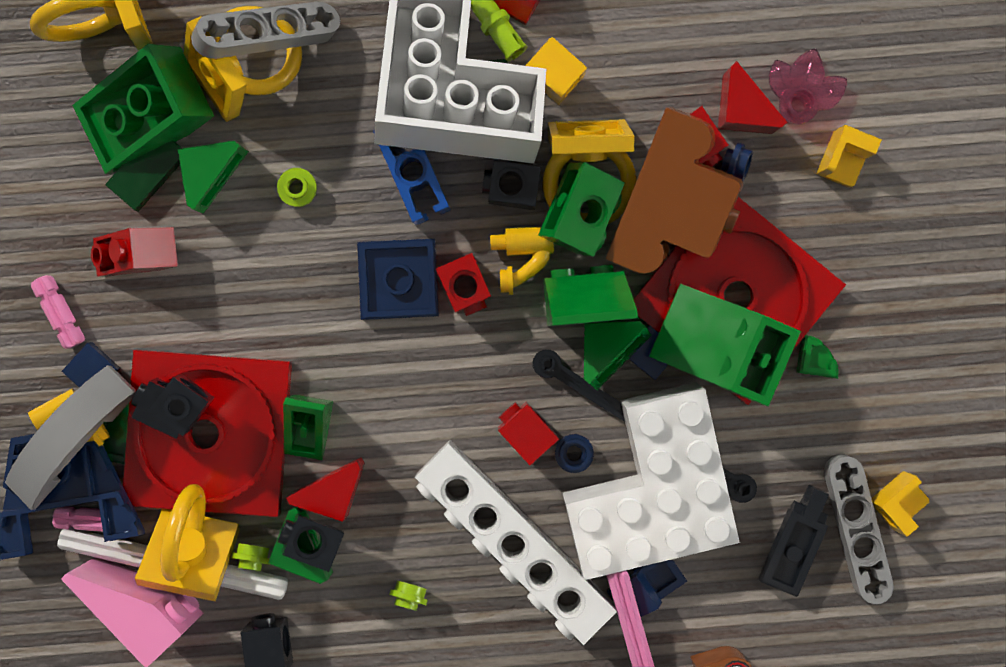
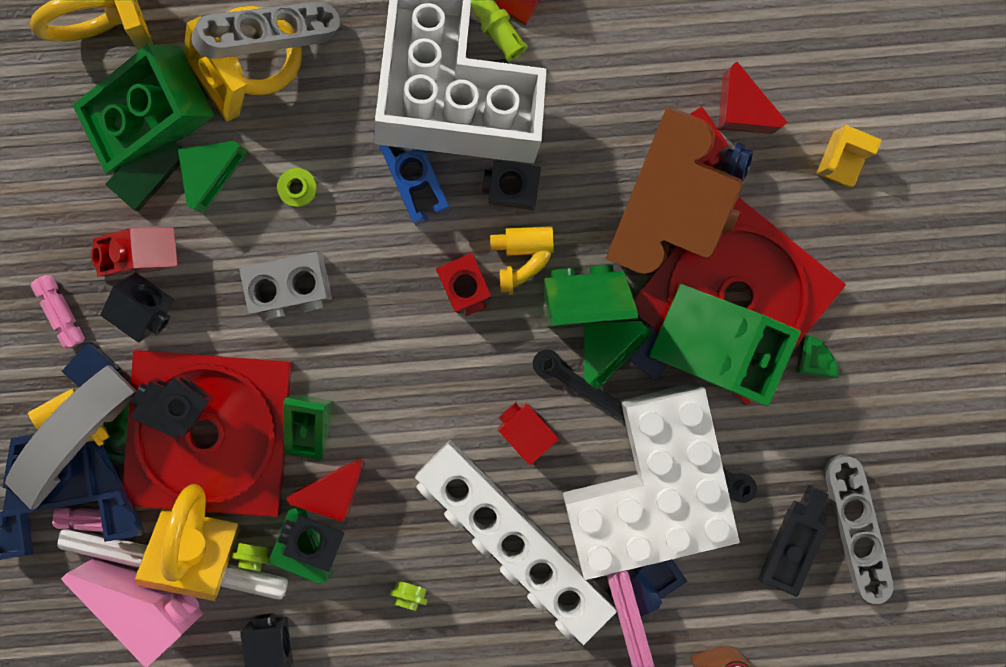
dark blue tile [357,239,439,320] -> none
yellow panel [525,37,587,105] -> none
green brick [538,162,625,257] -> none
yellow tile [543,119,637,224] -> none
dark blue plate [555,434,594,473] -> none
clear pink plate [769,49,847,125] -> none
yellow panel [871,471,929,537] -> none
none -> black brick [100,272,174,343]
none -> light grey brick [239,252,332,321]

